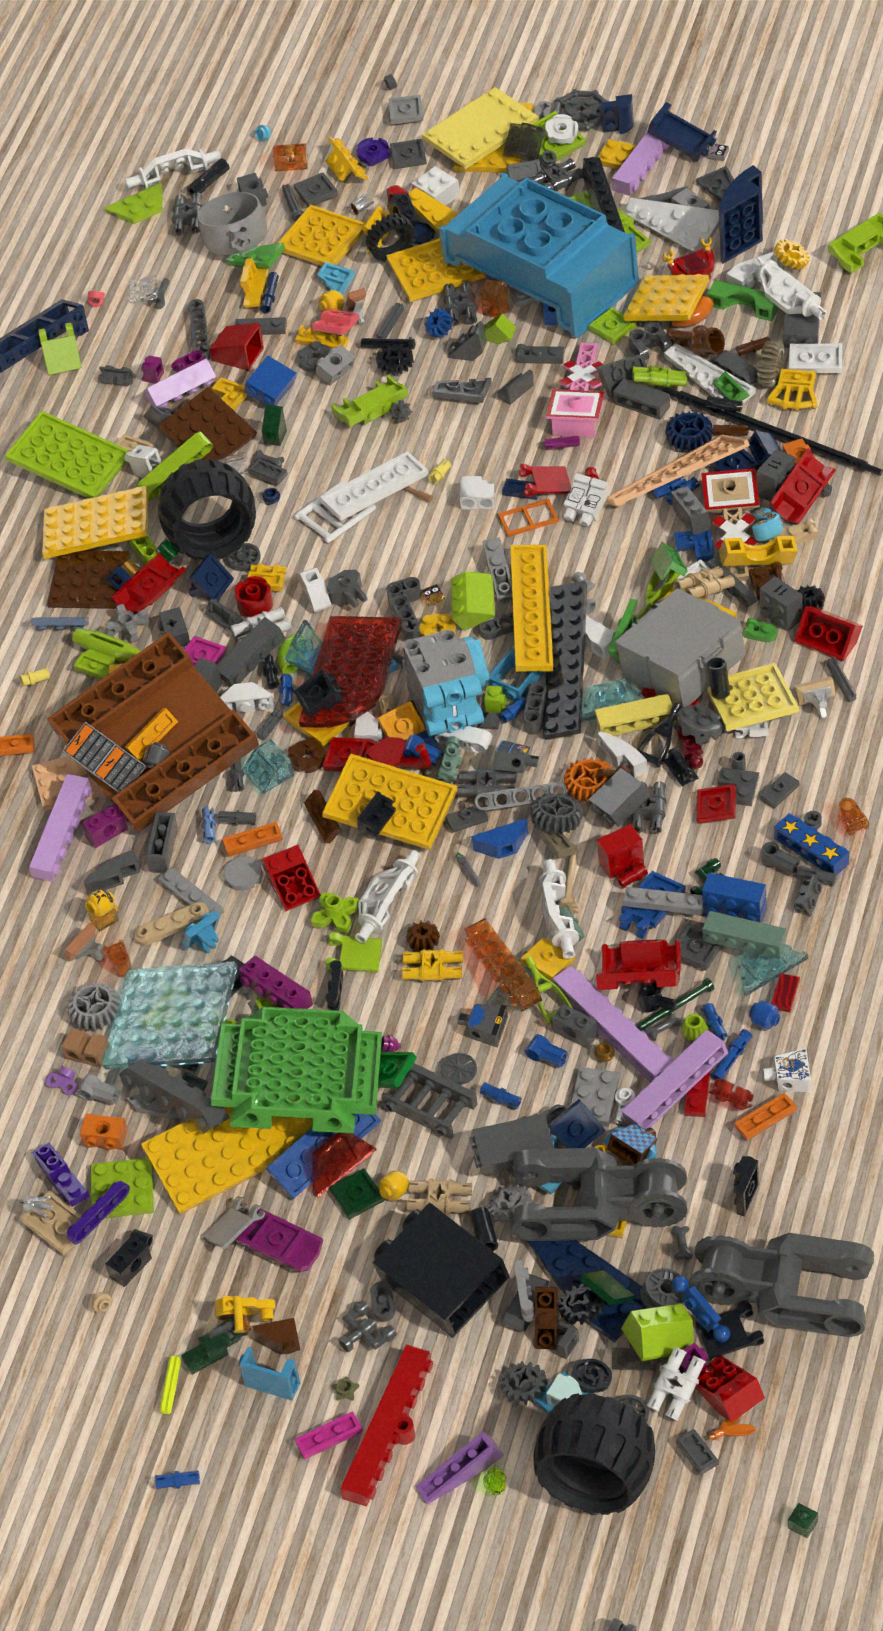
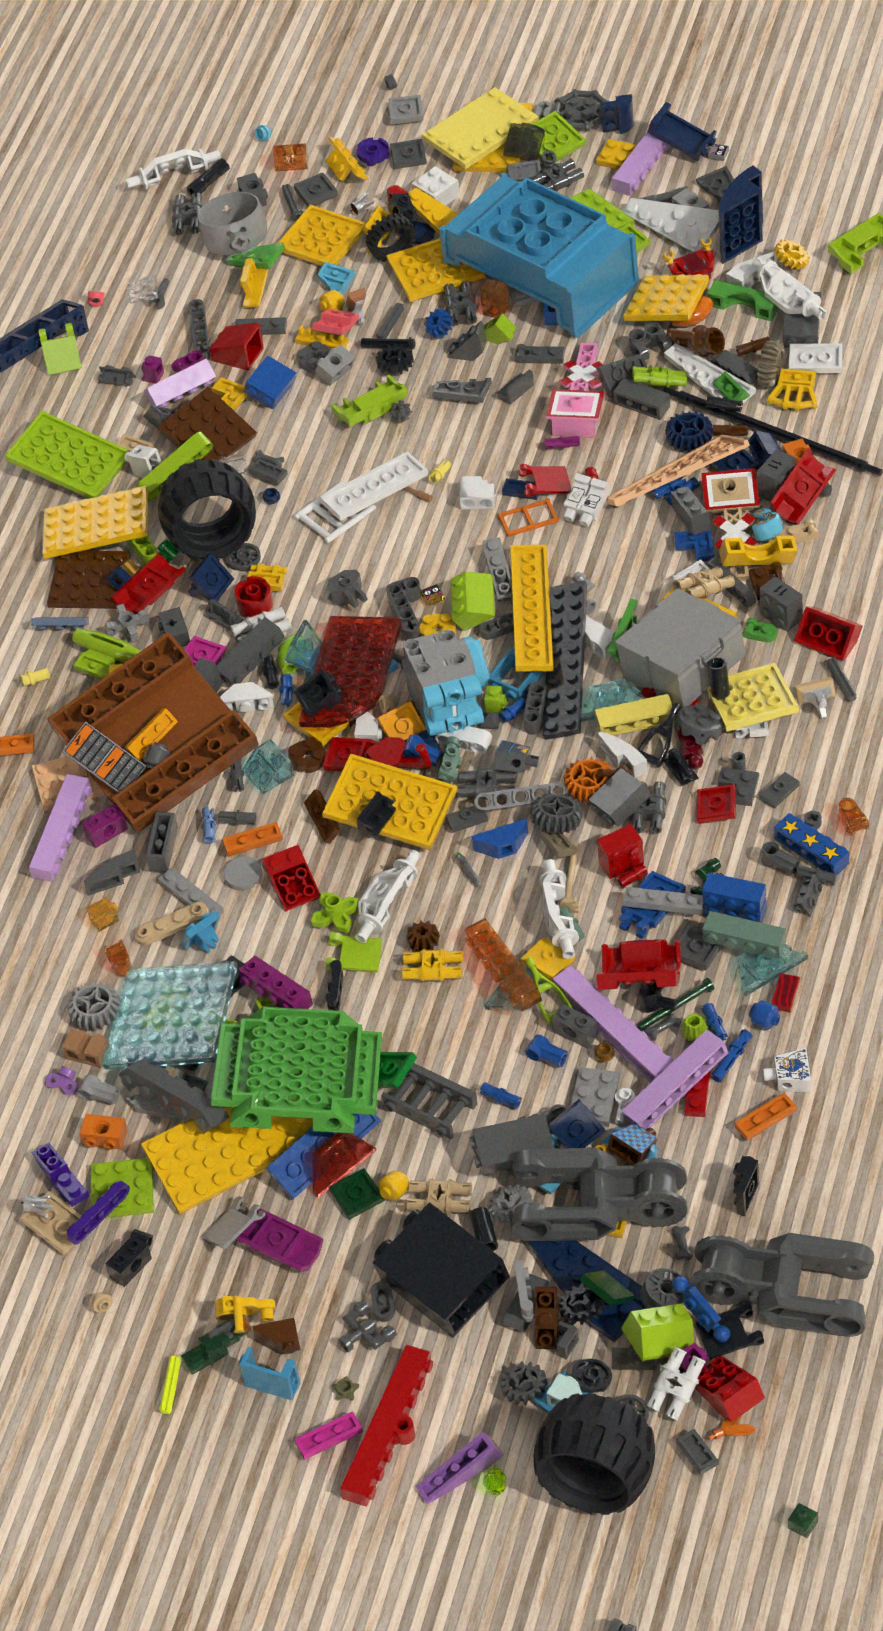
piece [63,922,106,962] -> none
yellow head [85,889,115,917] -> none
lime wing [105,183,163,224] -> none
blue pin [155,1470,200,1489] -> none
dark grey axle [257,709,283,740] -> none
dark blue pin [260,272,279,313] -> none
dark green slope [262,404,287,446] -> none
white slope [296,568,332,612] -> none
magenta plate [381,1035,401,1052] -> none
dark grey wheel [440,1053,477,1085] -> none
dark grey torso [458,1004,508,1047] -> none
white plate [545,114,578,144] -> none
black brick [582,157,625,233] -> none
lime tile [588,307,637,345] -> none
lime piece [637,569,680,620] -> none
bright green panel [650,542,688,581] -> none
clear red hinge [709,1078,754,1110] -> none
black gear [796,584,825,613] -> none

